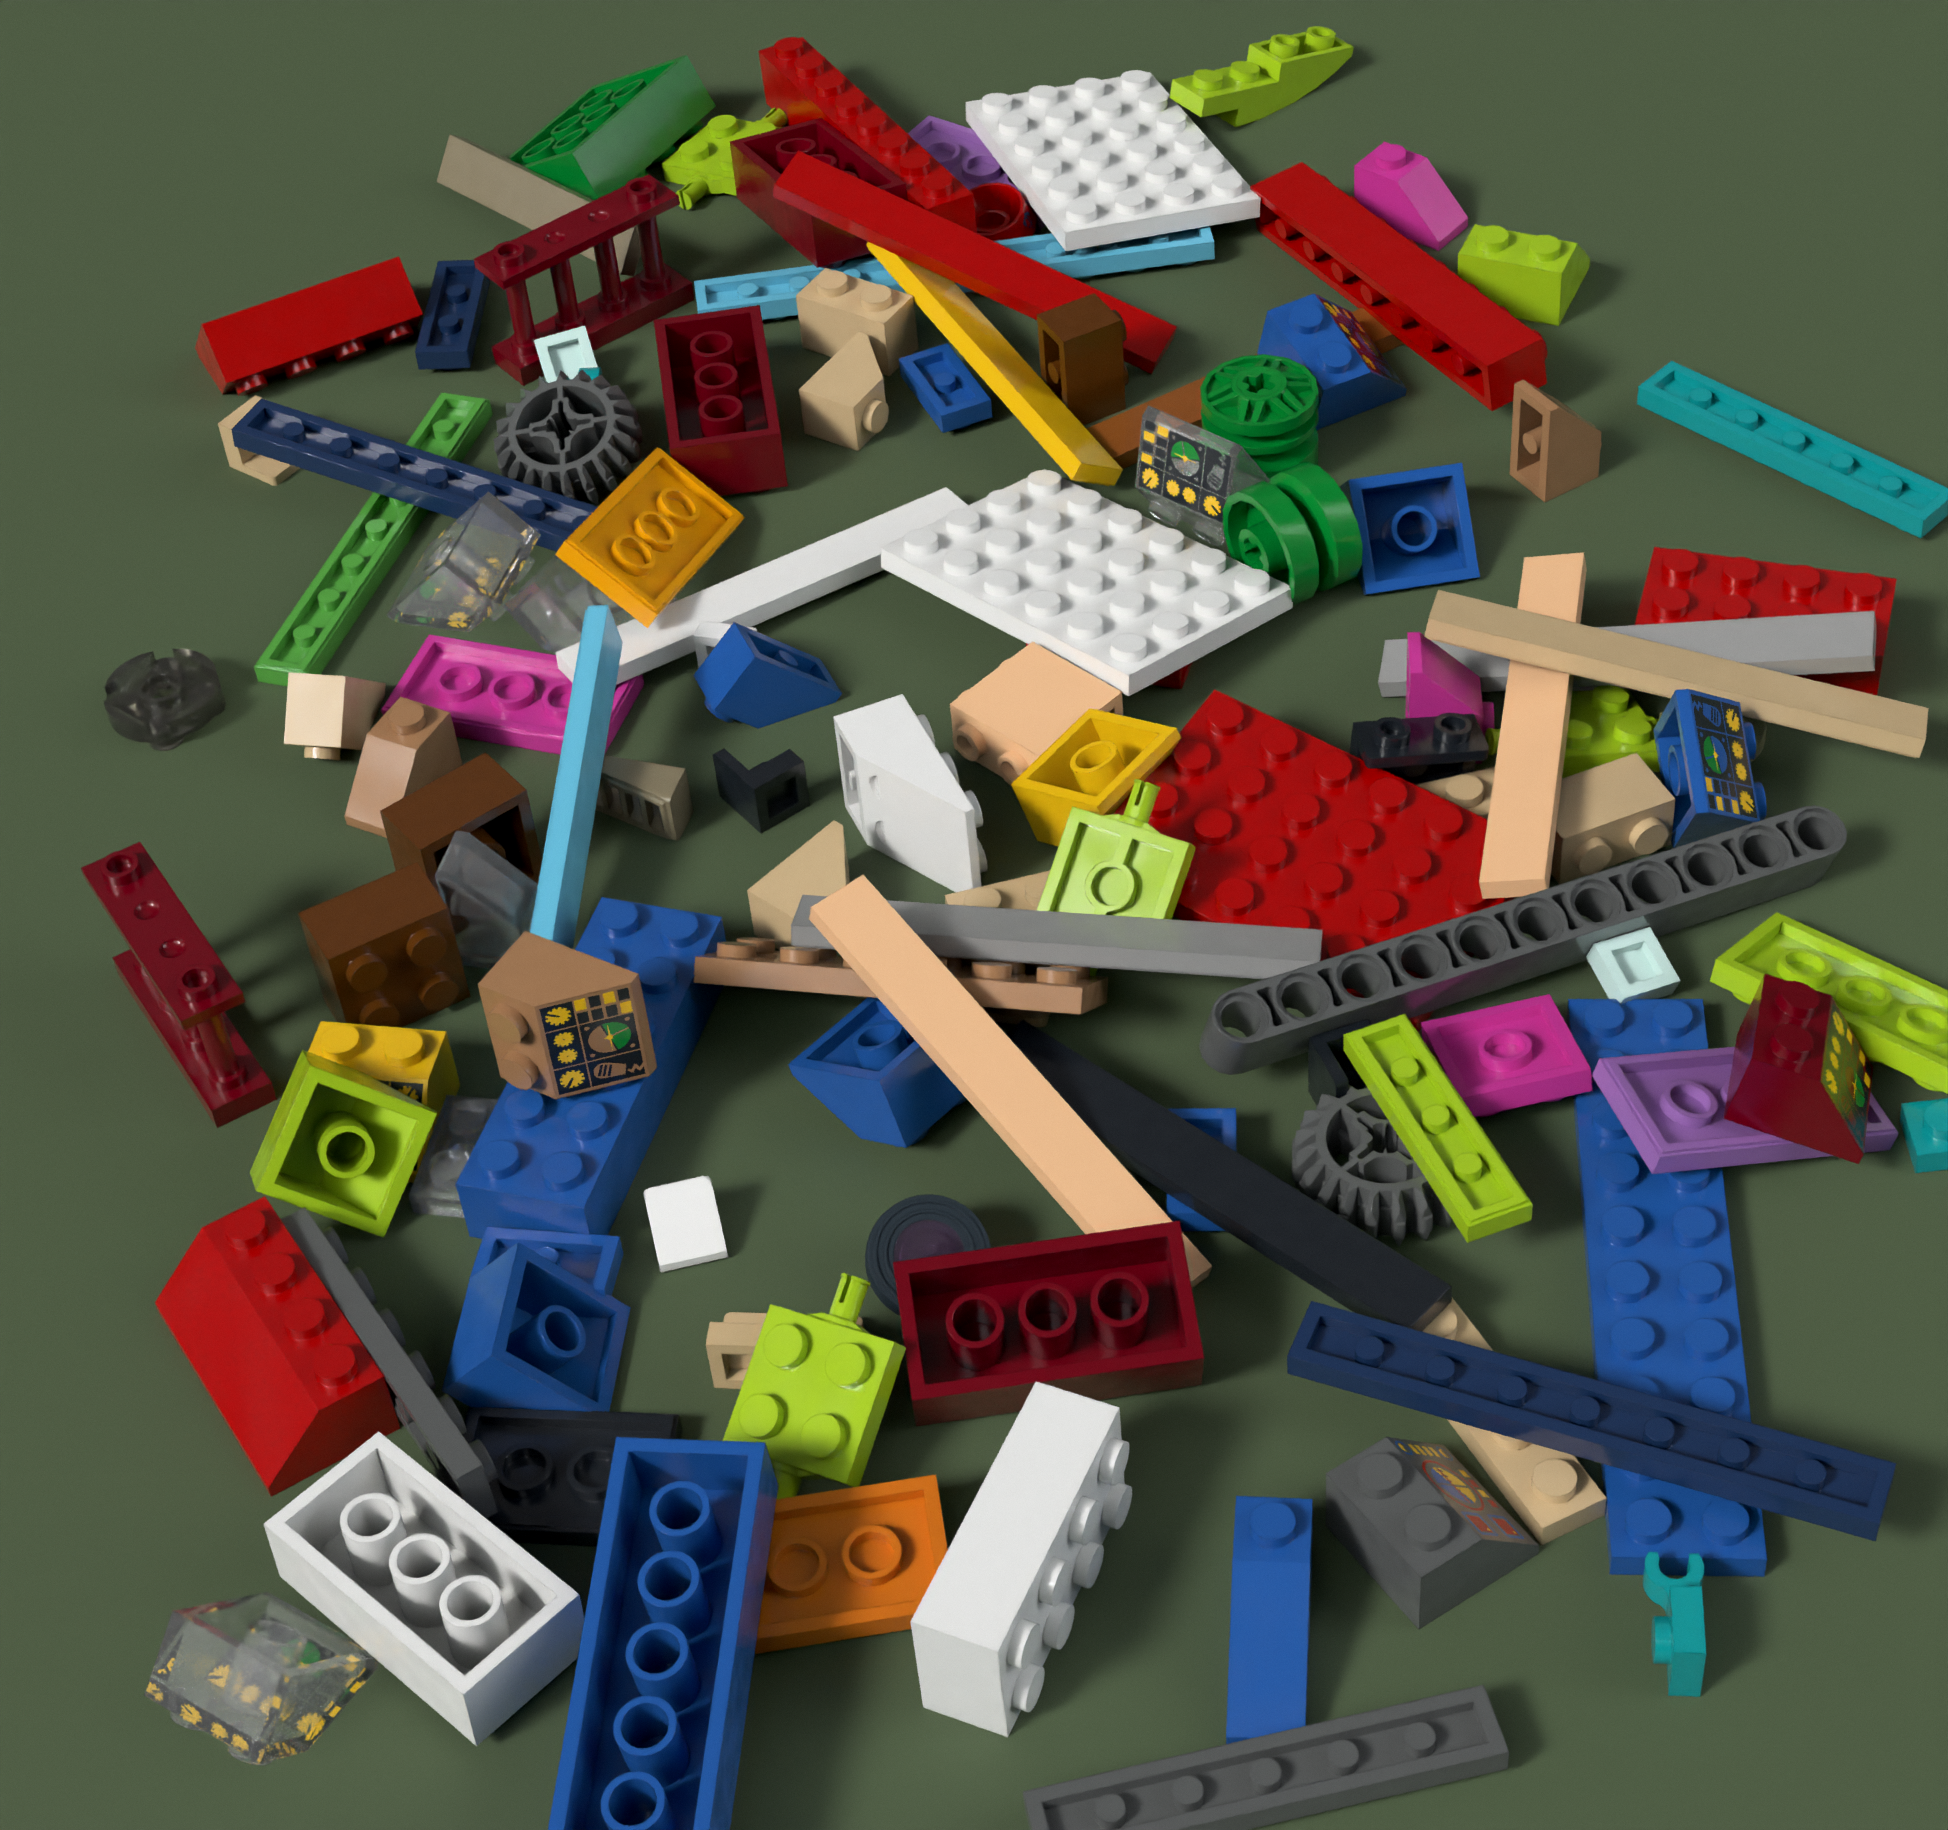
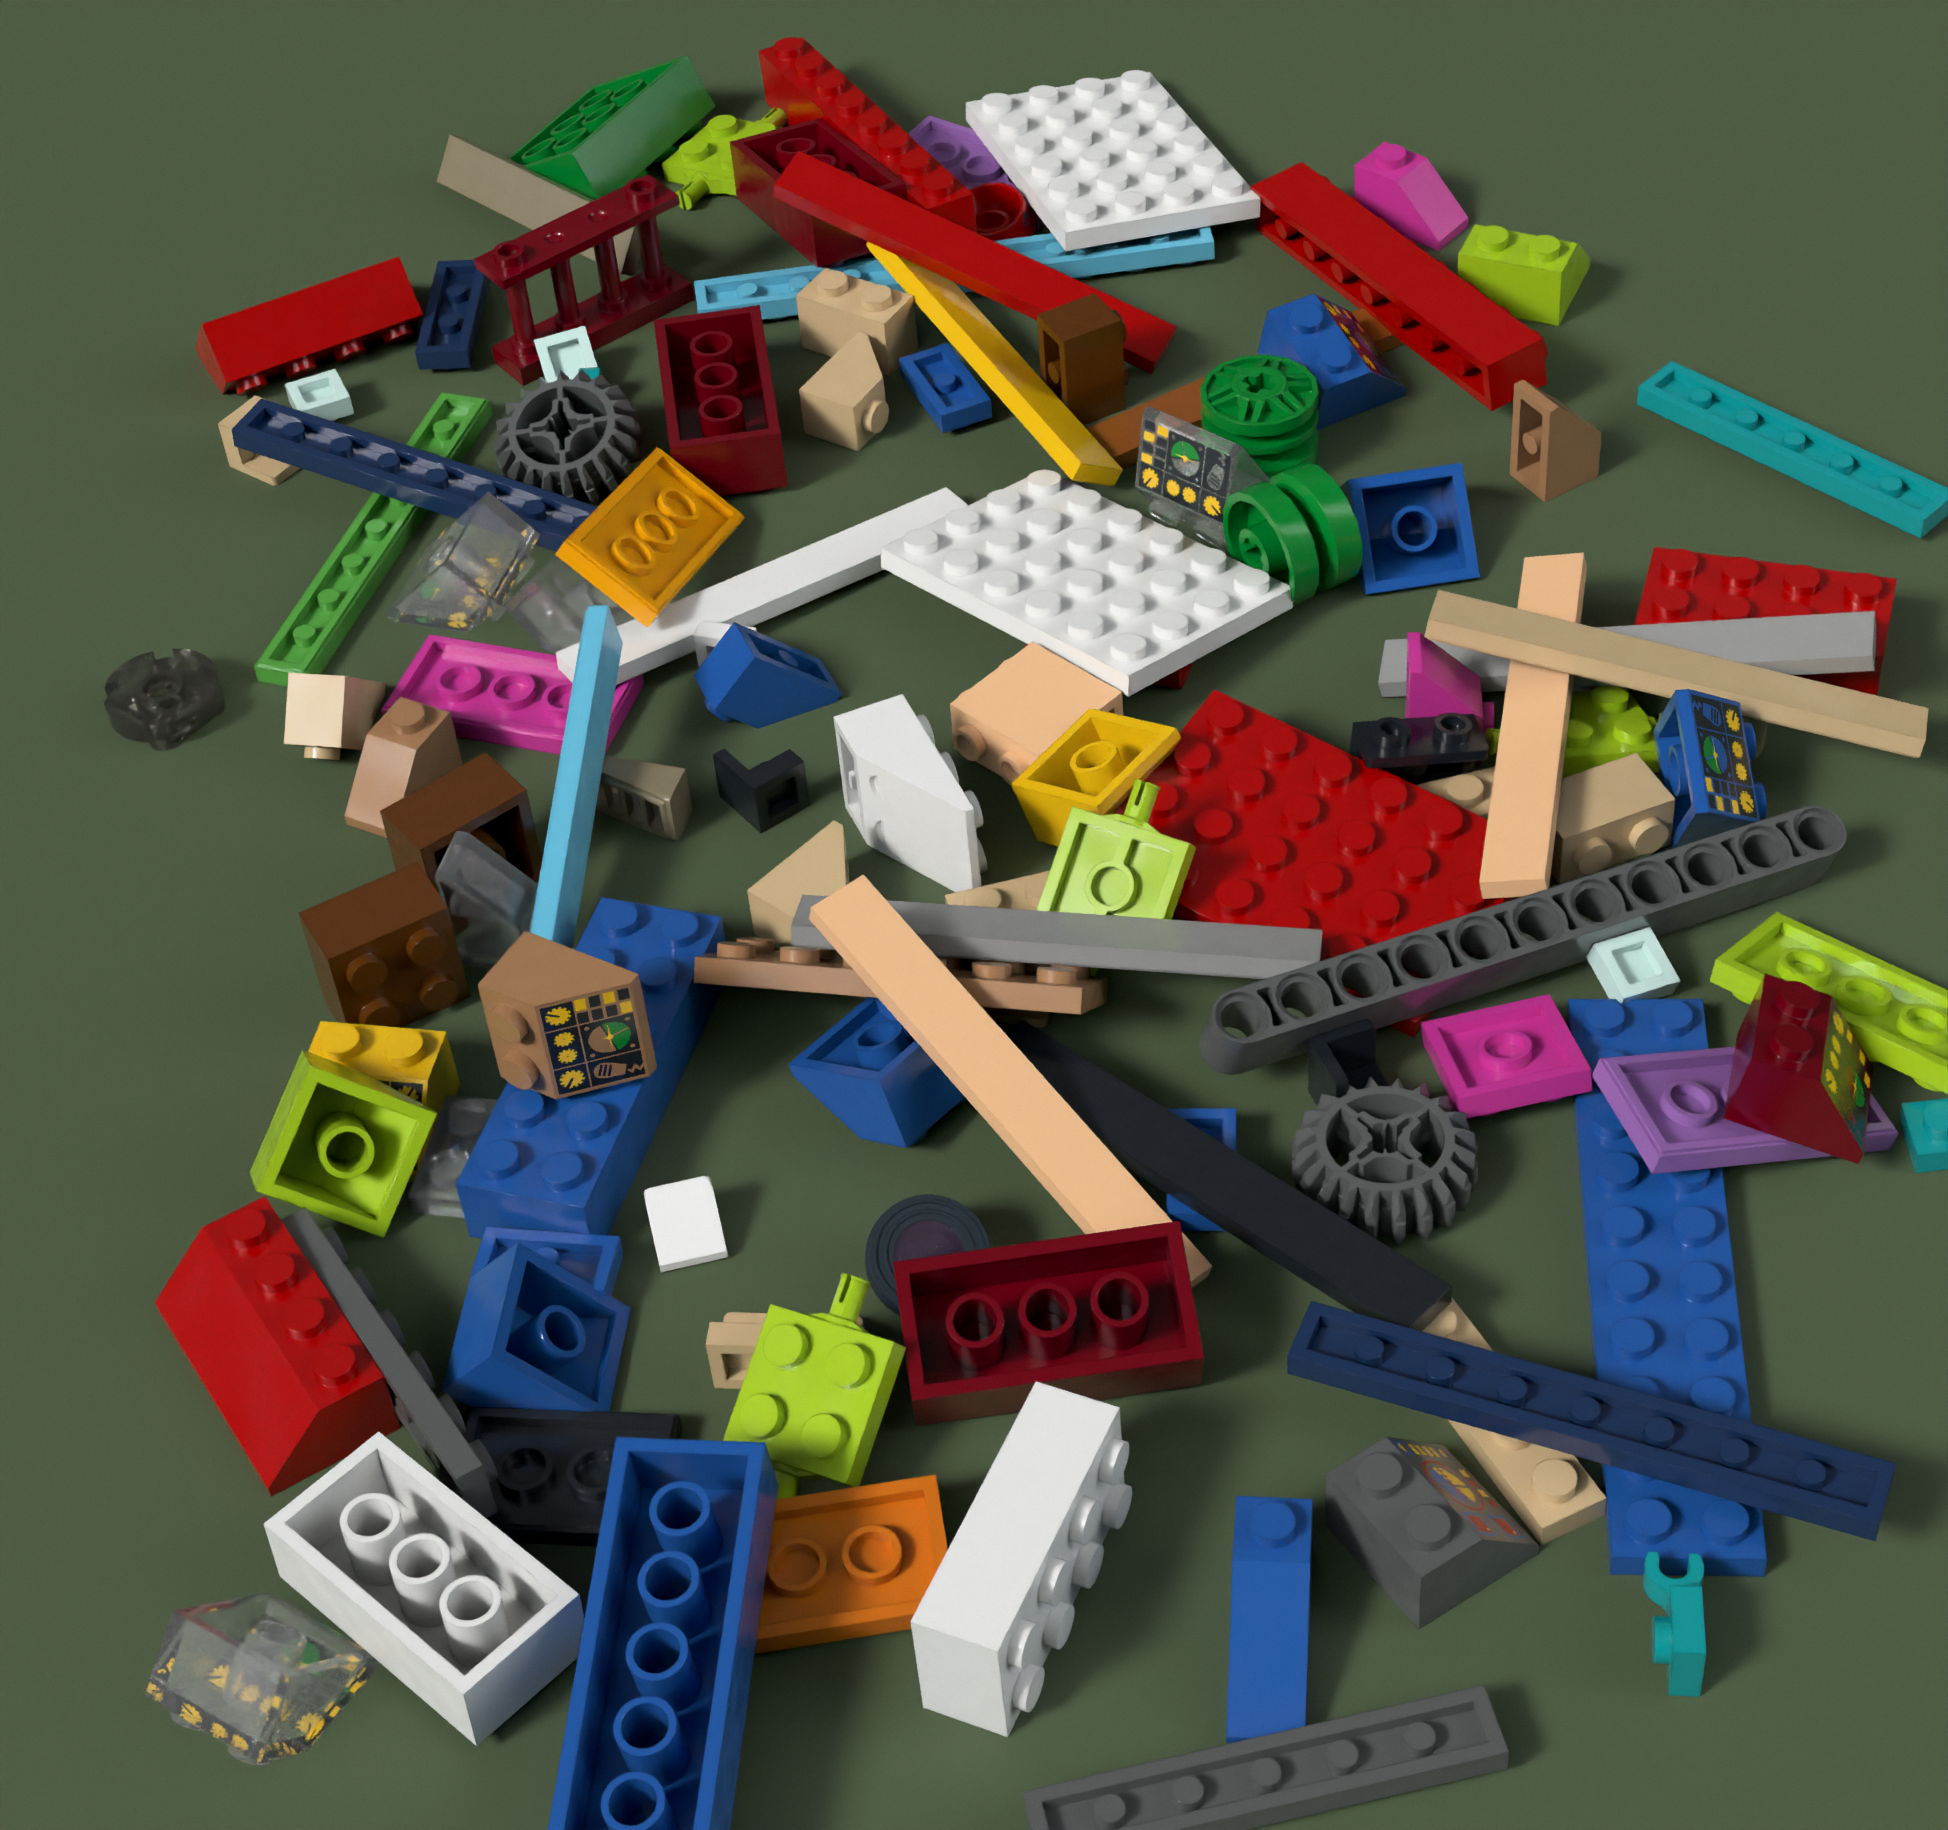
dark red fence [81,842,277,1128] -> none
lime slope [1169,26,1354,127] -> none
lime tile [1343,1014,1533,1243] -> none
none -> light aqua plate [285,369,354,422]

